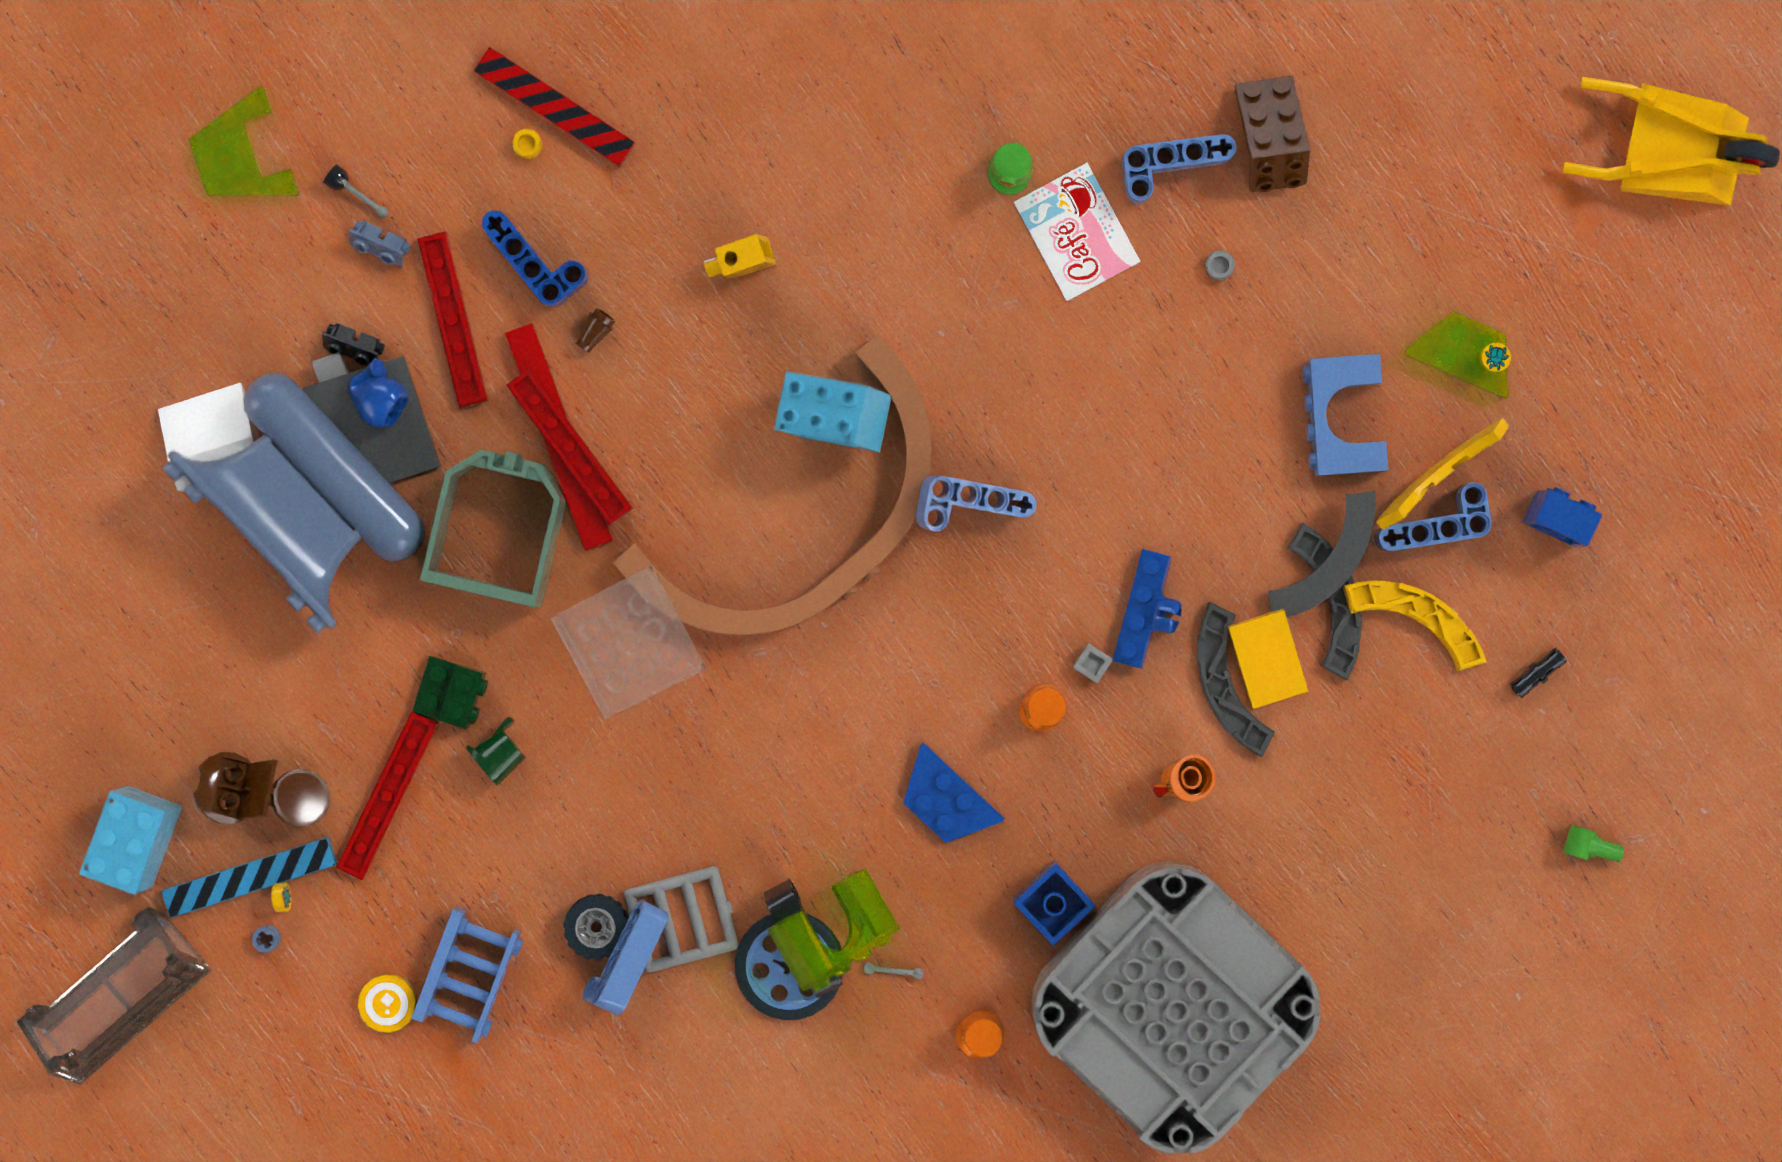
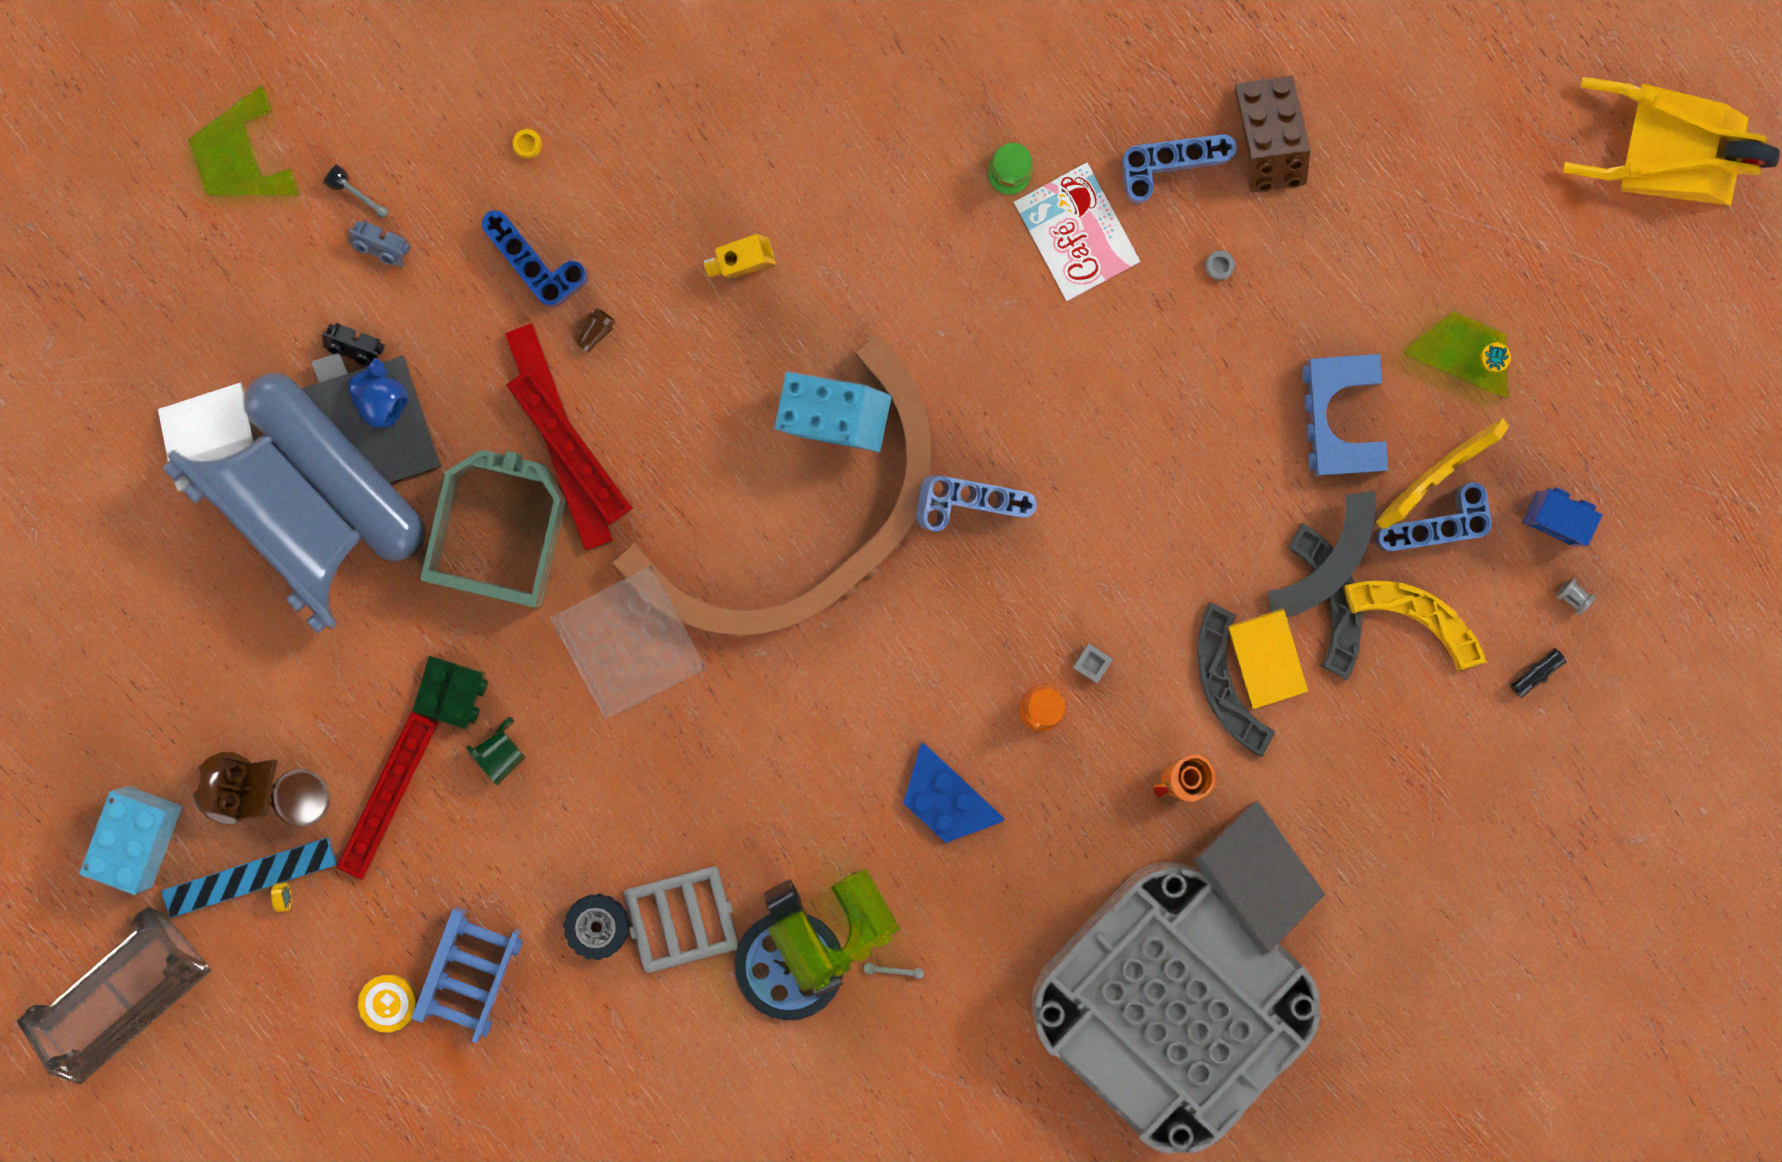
sand blue bush [252,925,281,953] -> none
red tile [417,232,488,408] -> none
tile [474,47,636,167] -> none
medium blue beam [583,900,668,1016] -> none
orange hat [955,1010,1005,1058] -> none
blue brick [1012,860,1096,946] -> none
blue plate [1112,549,1182,669] -> none
bright green pin [1563,825,1624,862] -> none
none -> dark grey tile [1193,800,1325,956]
none -> light grey bush [1556,577,1596,616]

